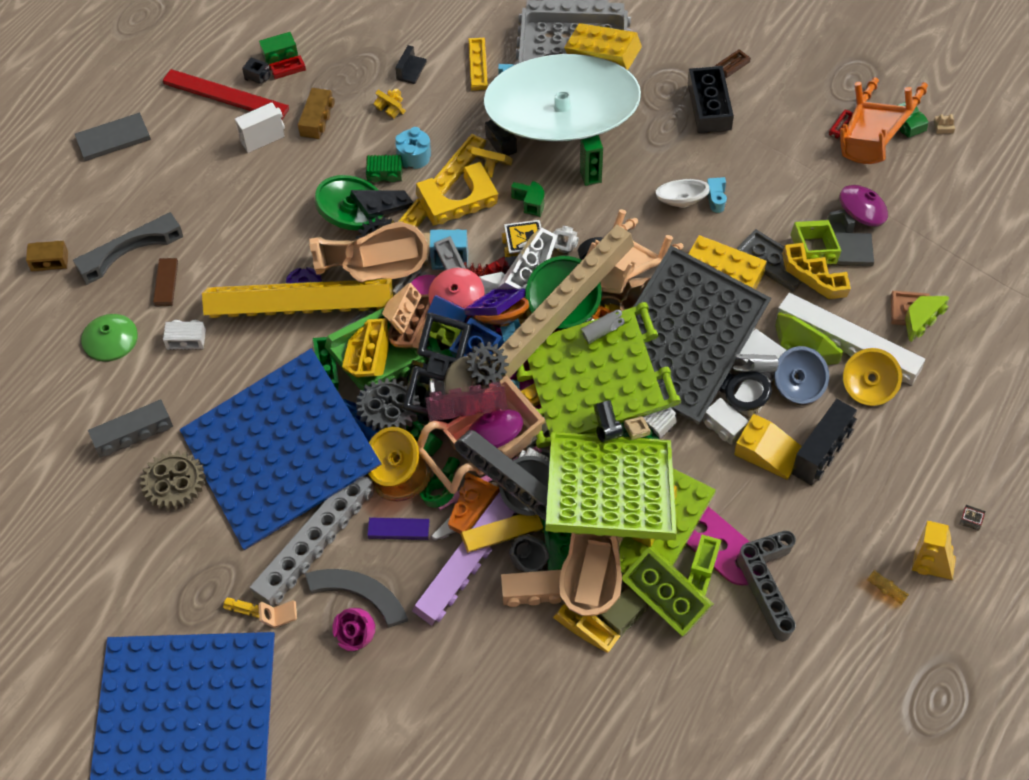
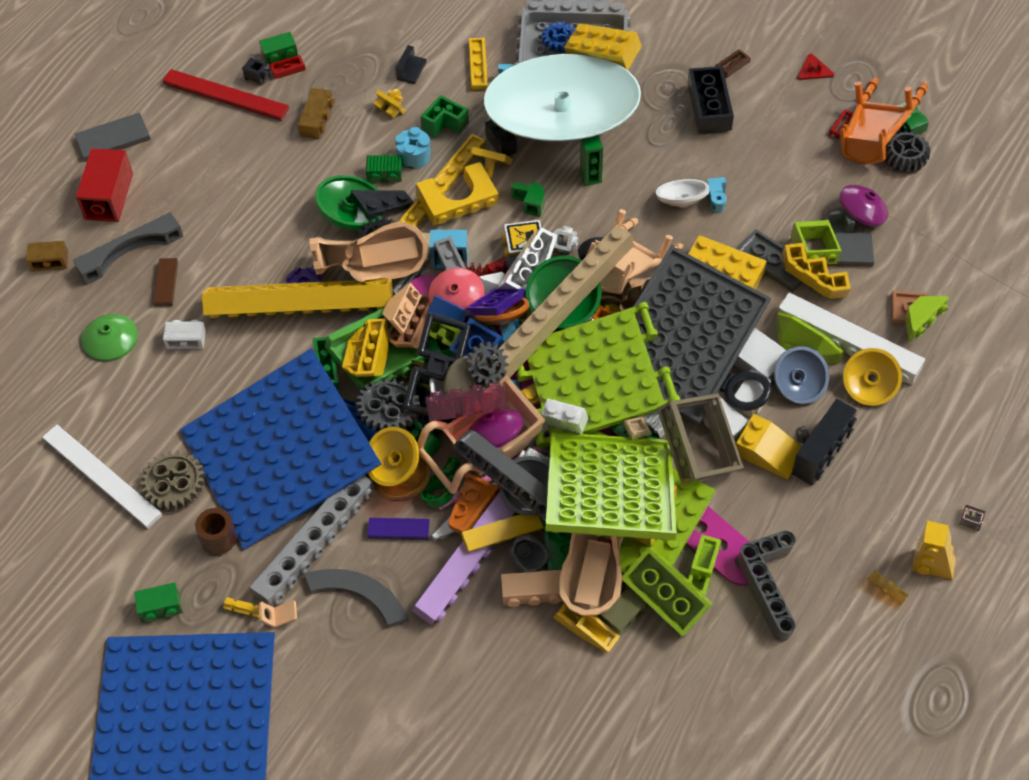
dark grey brick [88,399,173,458] -> none
white brick [235,103,285,153] -> none
dark pink cylinder [332,608,375,651] -> none
light grey piece [580,310,625,344] -> none
black piece [593,400,623,442] -> none
light grey piece [733,354,778,372] -> none
tan tile [934,114,955,134] -> none
none -> white tile [43,425,162,529]
none -> red brick [76,148,133,222]
none -> green brick [134,582,183,622]
none -> reddish brown piece [195,508,237,555]
none -> green brick [420,95,469,137]
none -> blue gear [542,21,575,53]
none -> white brick [542,399,588,434]
none -> dark tan window [657,393,744,484]
none -> clear smoke tile [796,426,810,446]
none -> red piece [798,53,834,80]
none -> dark grey gear [884,130,931,173]

